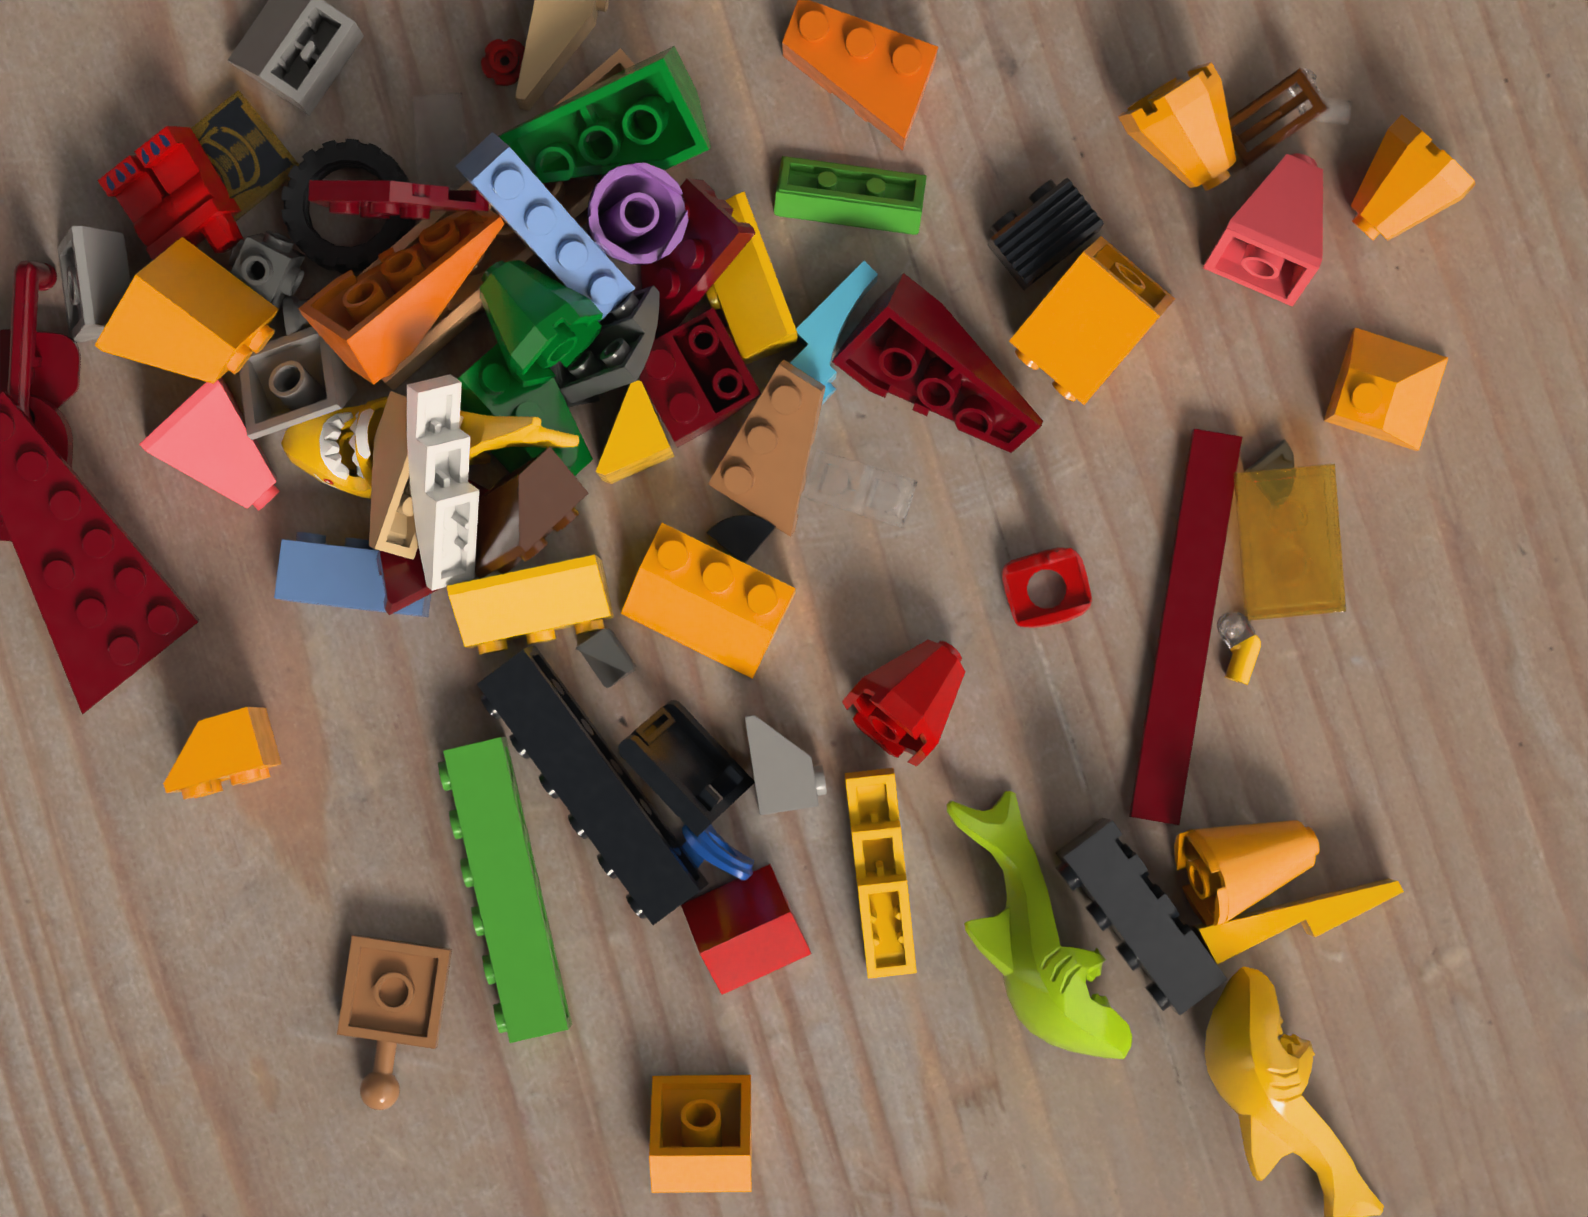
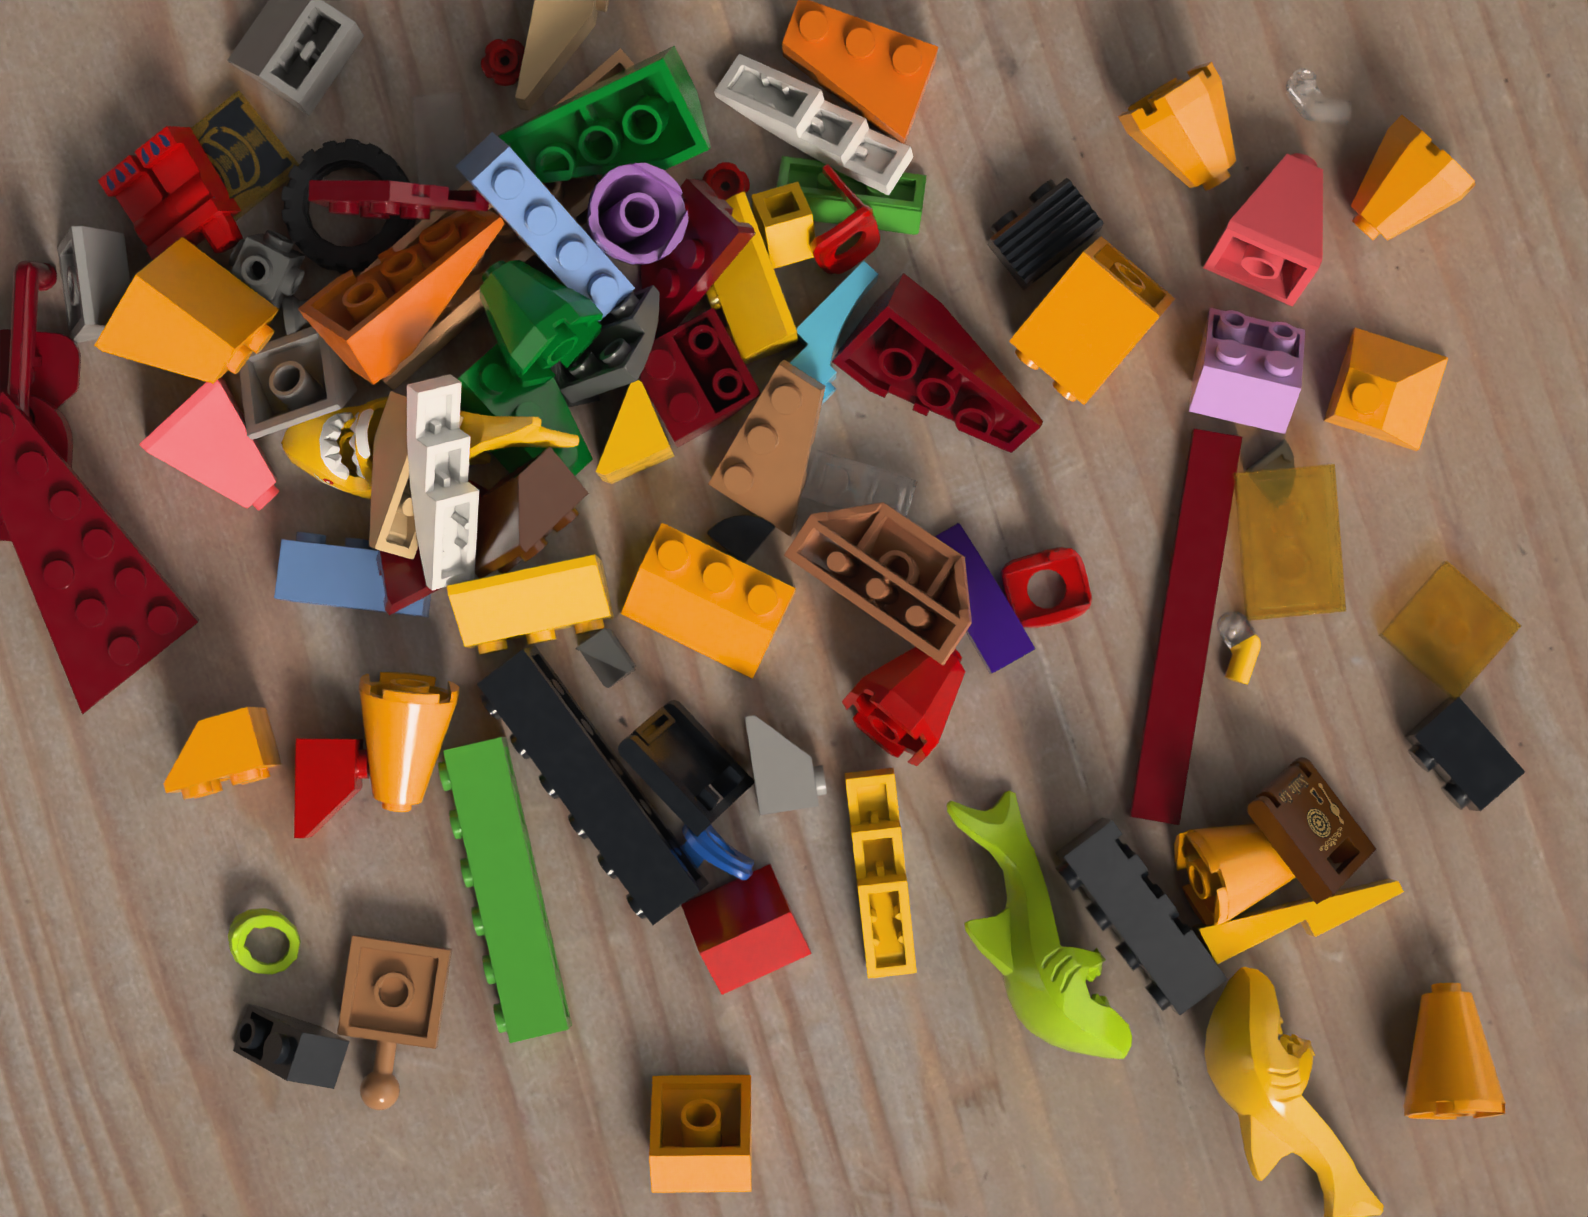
reddish brown tile [1229,68,1330,166] -> none
none -> lime piece [228,908,301,975]
none -> black slope [233,1004,350,1089]
none -> red slope [294,738,370,838]
none -> light orange cone [359,672,460,812]
none -> red plate [702,162,750,200]
none -> white slope [714,54,913,196]
none -> yellow brick [751,182,816,269]
none -> nougat wedge [784,502,972,665]
none -> red piece [811,164,880,274]
none -> dark purple slope [935,523,1035,674]
none -> lavender slope [1189,308,1305,434]
none -> reddish brown container [1247,757,1376,904]
none -> clear yellow tile [1379,561,1522,697]
none -> light orange cone [1403,983,1506,1120]
none -> black brick [1404,697,1525,811]

